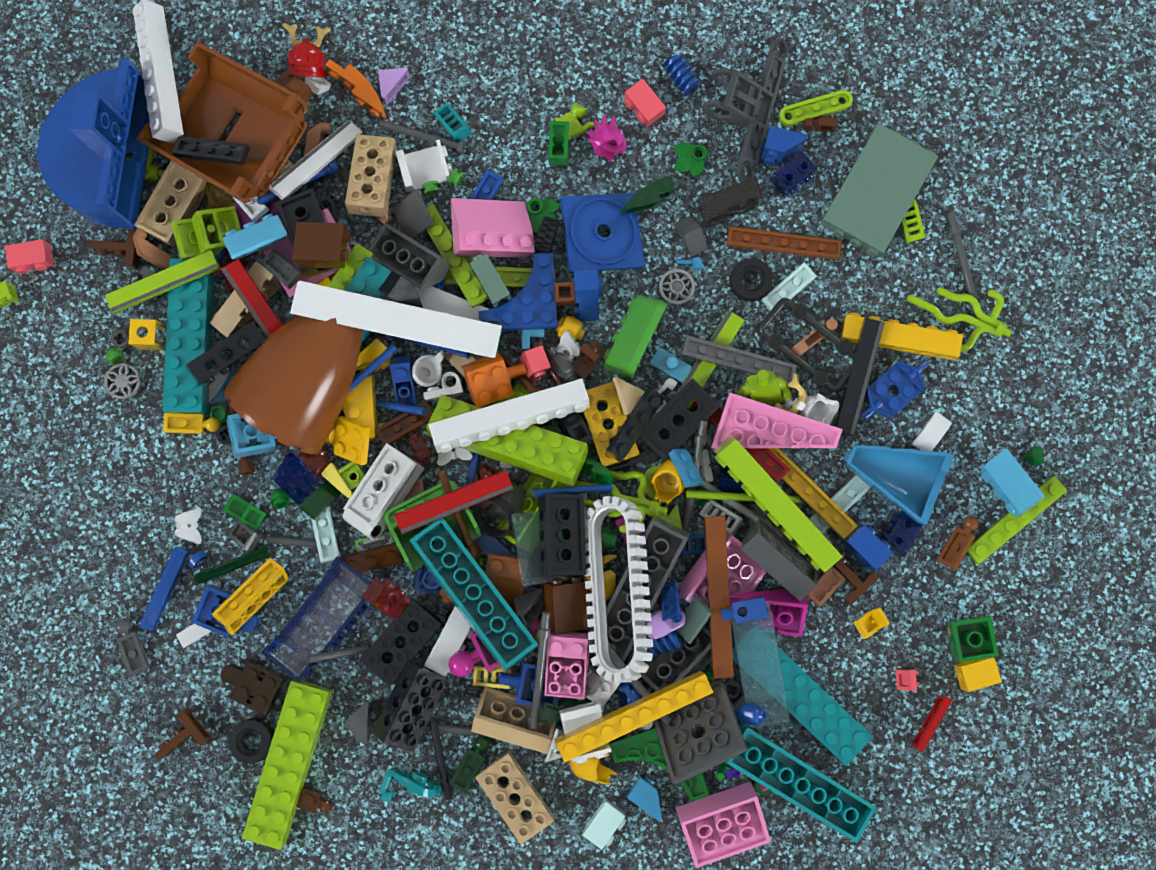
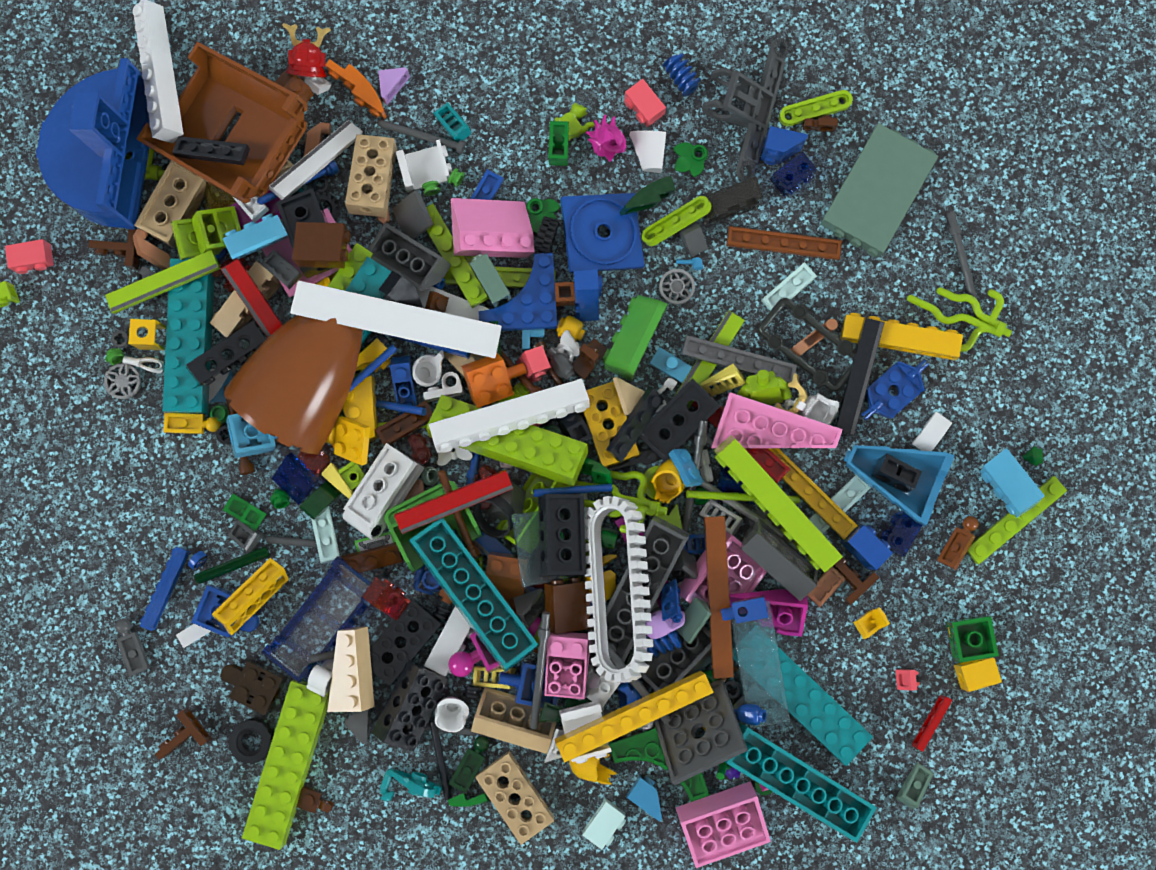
white animal [175,507,202,544] -> none
black tyre [729,258,773,302] -> none
lime slope [900,199,925,244] -> none
none -> white piece [123,356,165,373]
none -> white plate [307,659,334,697]
none -> wedge [327,627,375,712]
none -> sand green plate [421,466,439,486]
none -> reddish brown plate [425,291,449,313]
none -> white helmet [434,696,469,732]
none -> green slope [448,793,491,807]
none -> white slope [629,131,666,173]
none -> lime plate [642,196,711,246]
none -> dark grey slope [670,549,698,579]
none -> light yellow slope [700,363,746,396]
none -> black brick [871,454,922,493]
none -> sand green slope [896,762,934,809]

